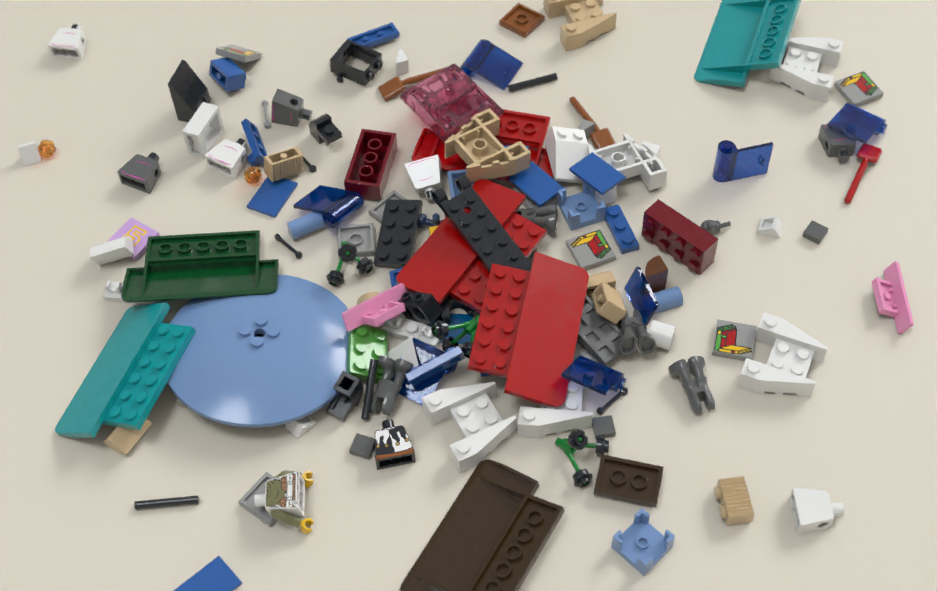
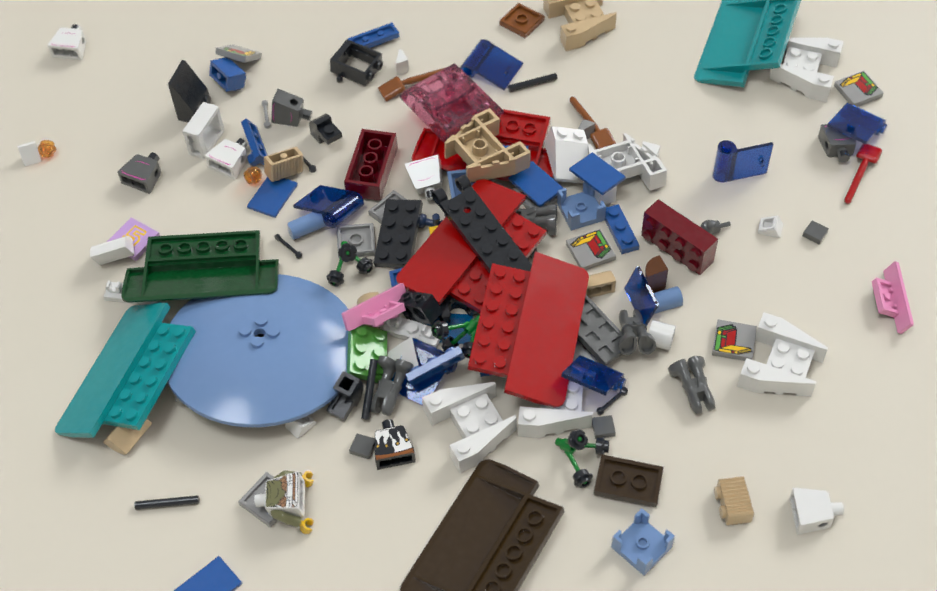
tan brick [591,282,626,325] -> none

